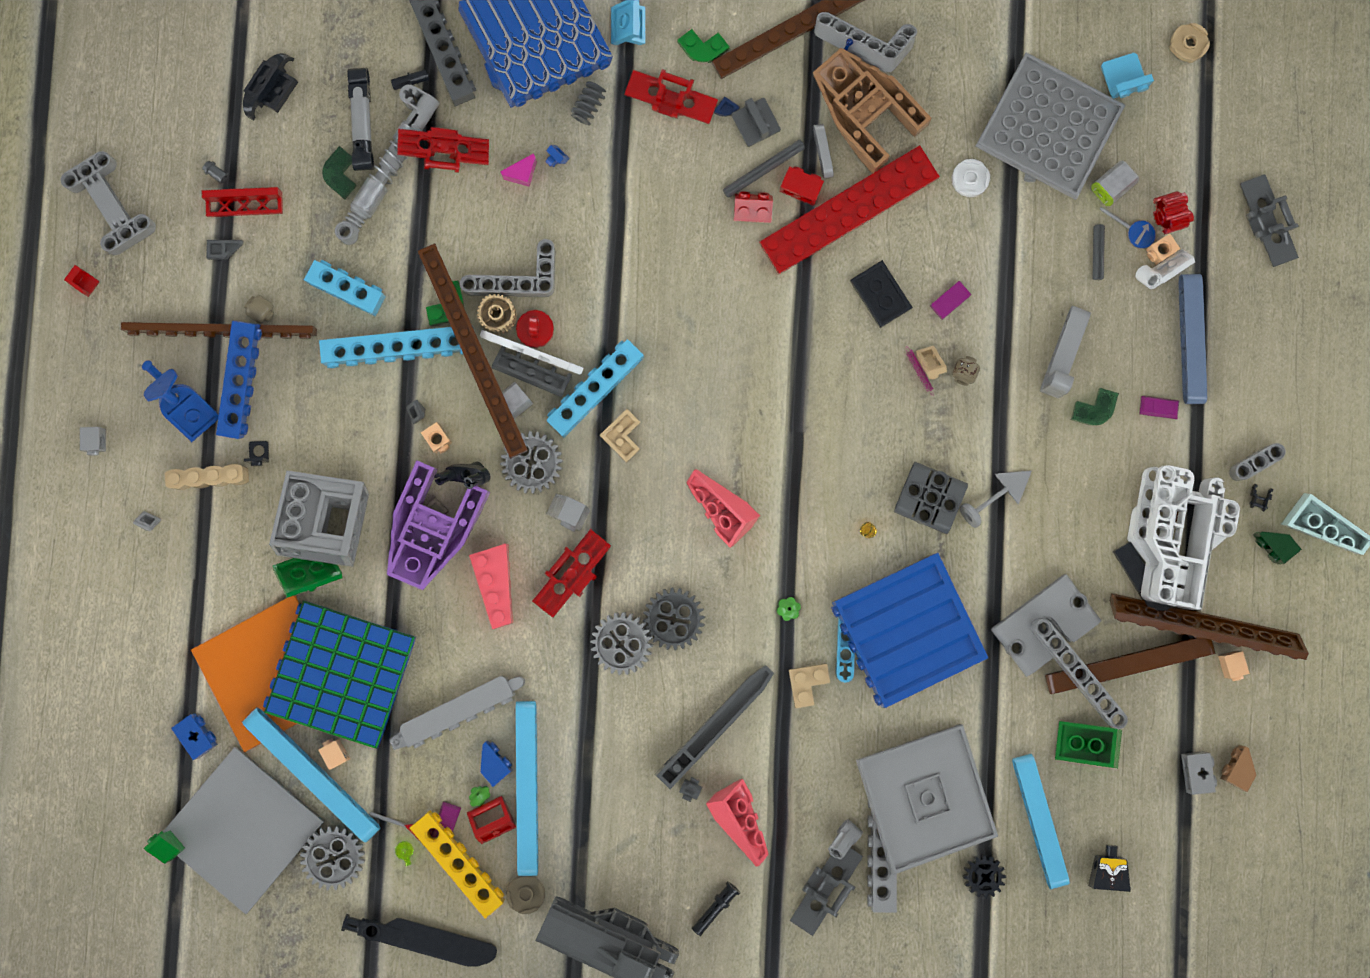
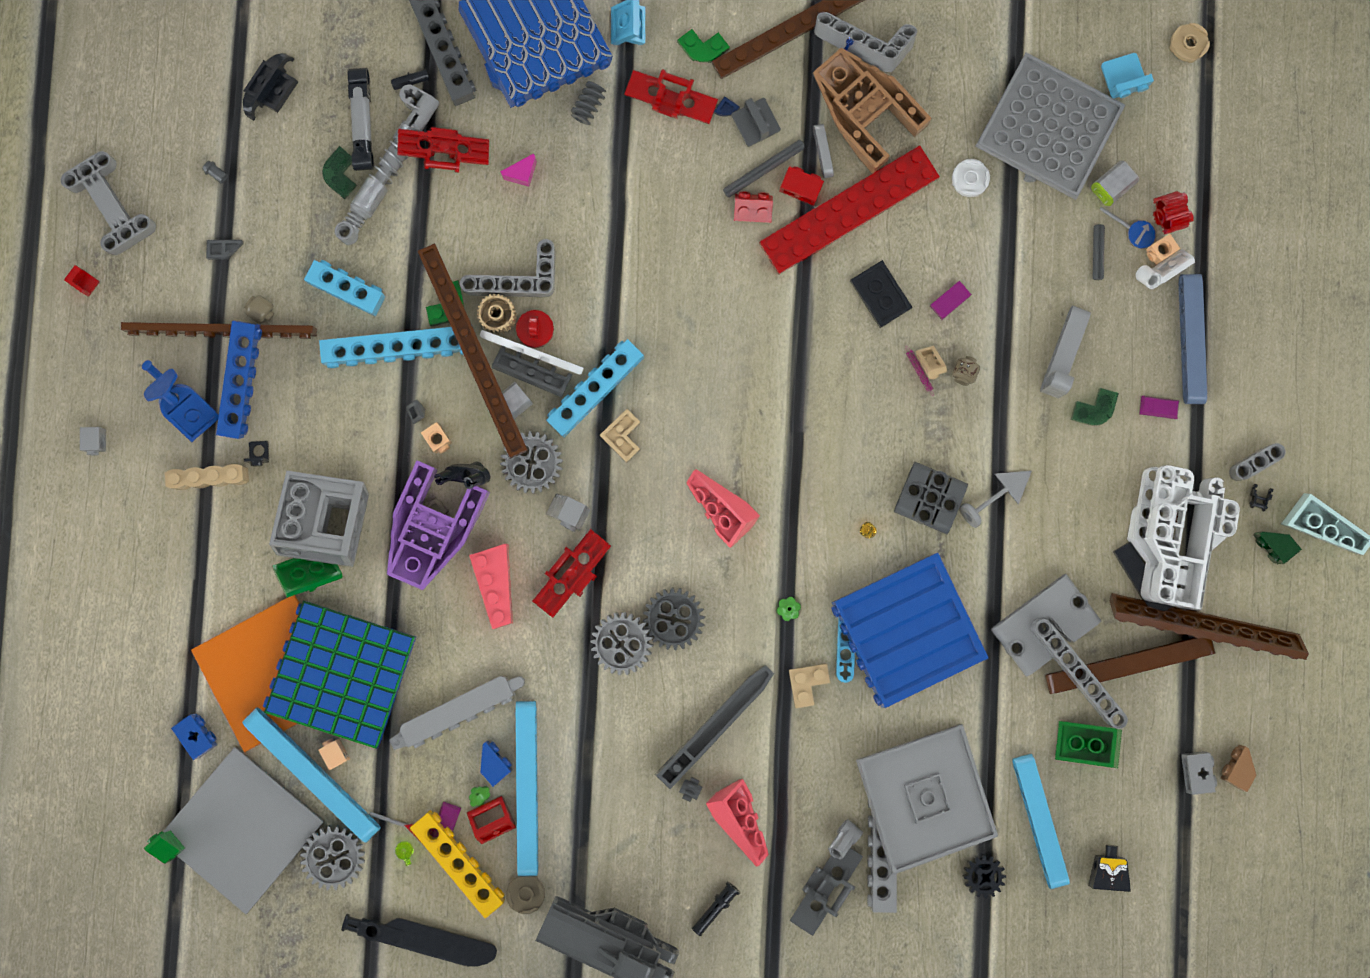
light grey slope [133,511,161,531] -> none
red fence [201,187,283,217] -> none
blue tile [545,145,570,167] -> none
light nougat brick [1218,651,1250,681] -> none
dark grey piece [1240,174,1299,267] -> none

